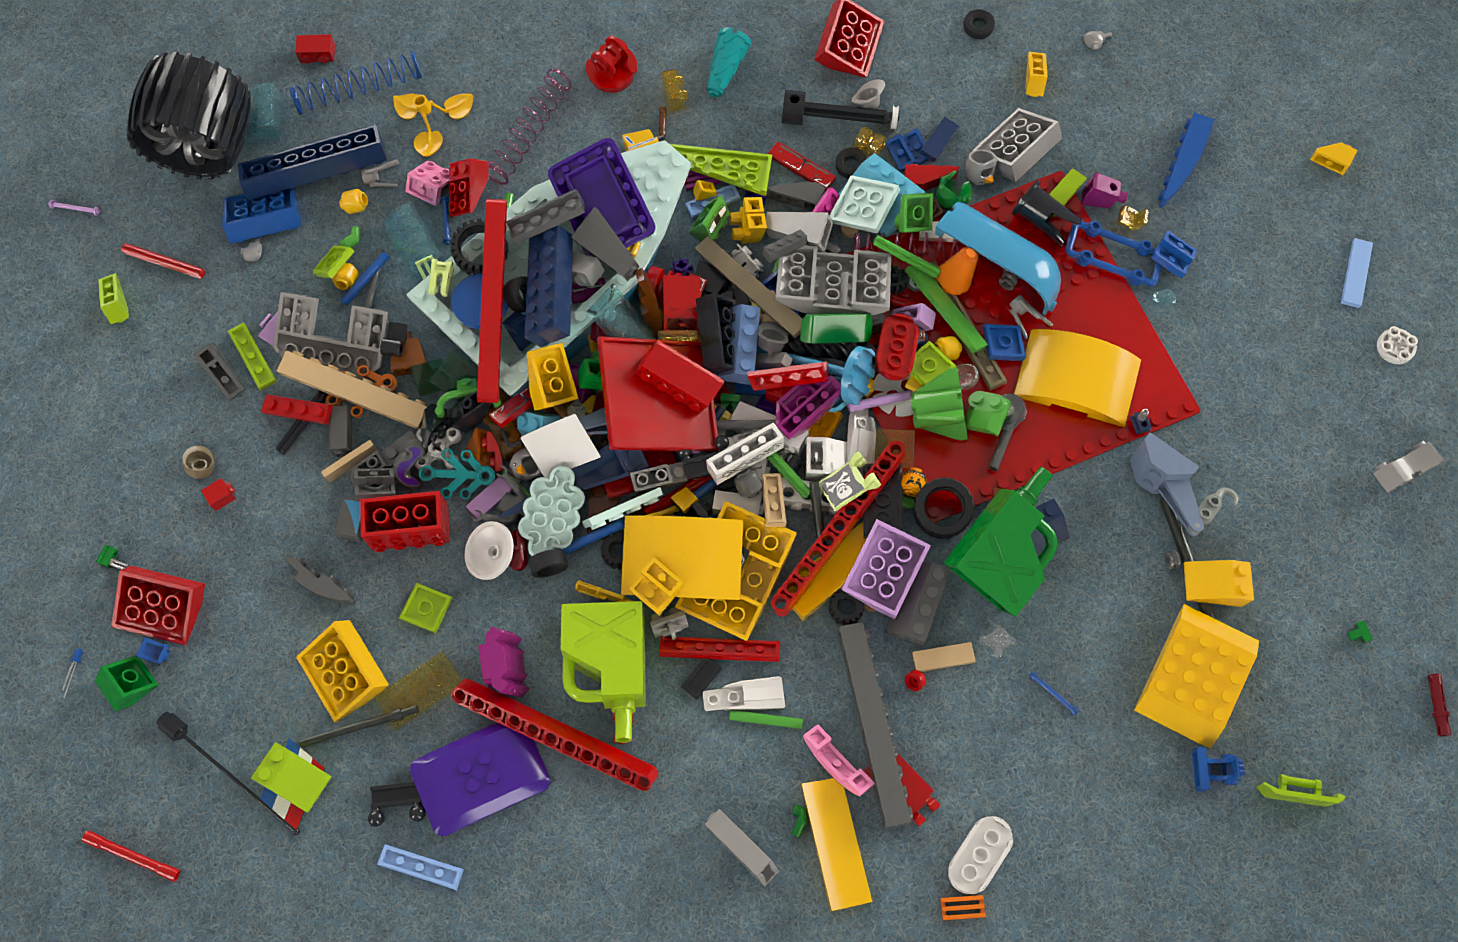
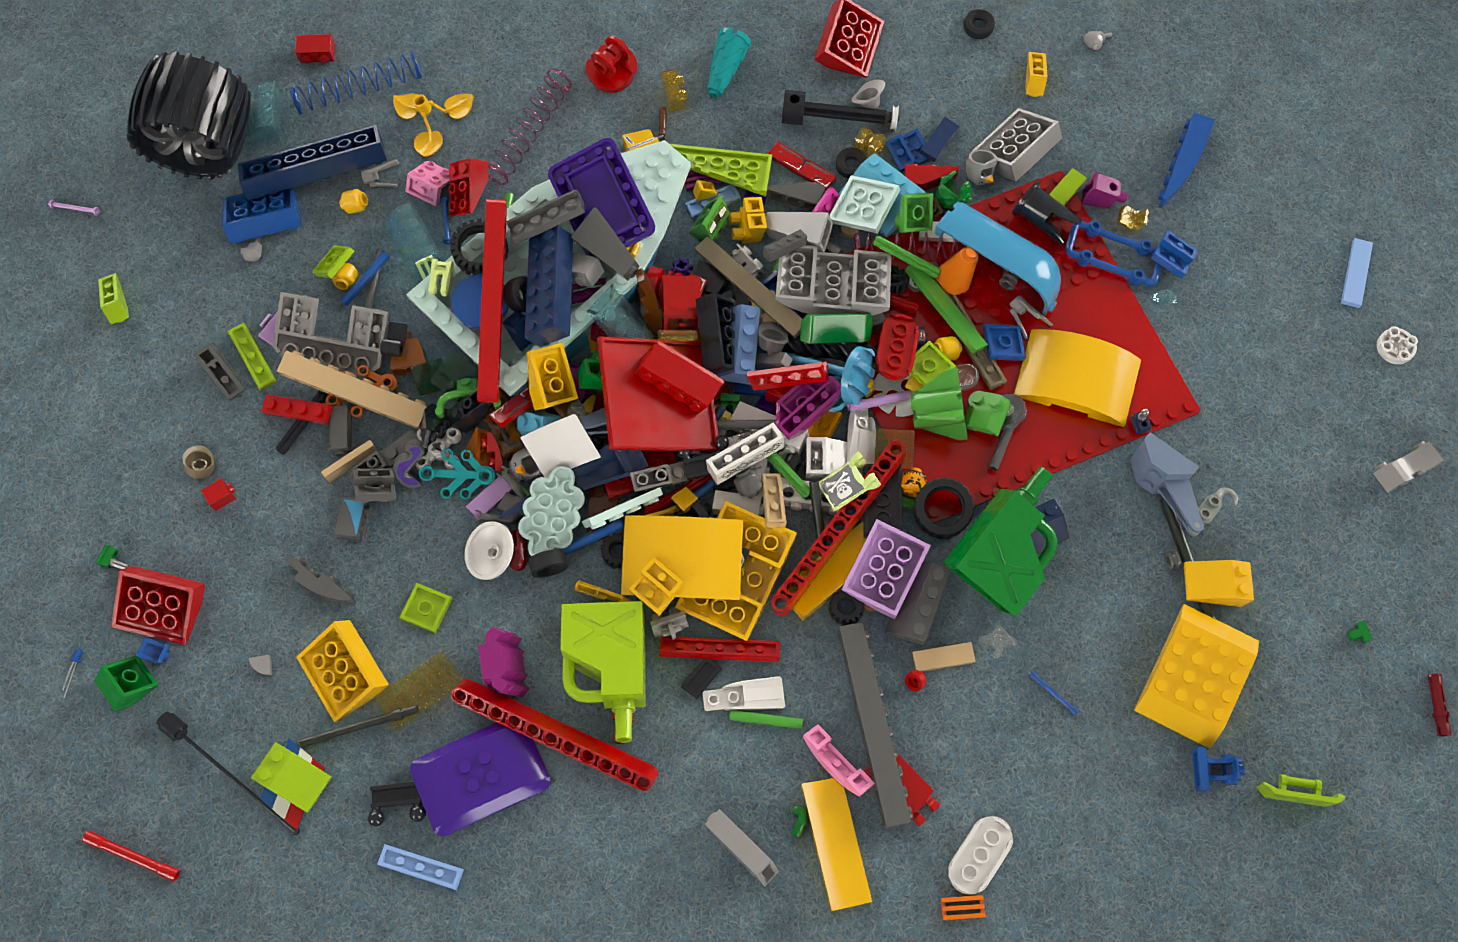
axle [121,243,205,279] -> none
bright green arm [340,226,360,248] -> none
red brick [360,491,450,552] -> none
lavender slope [892,303,936,331] -> none
yellow slope [1310,142,1358,175] -> none
none -> light grey tile [249,655,273,676]

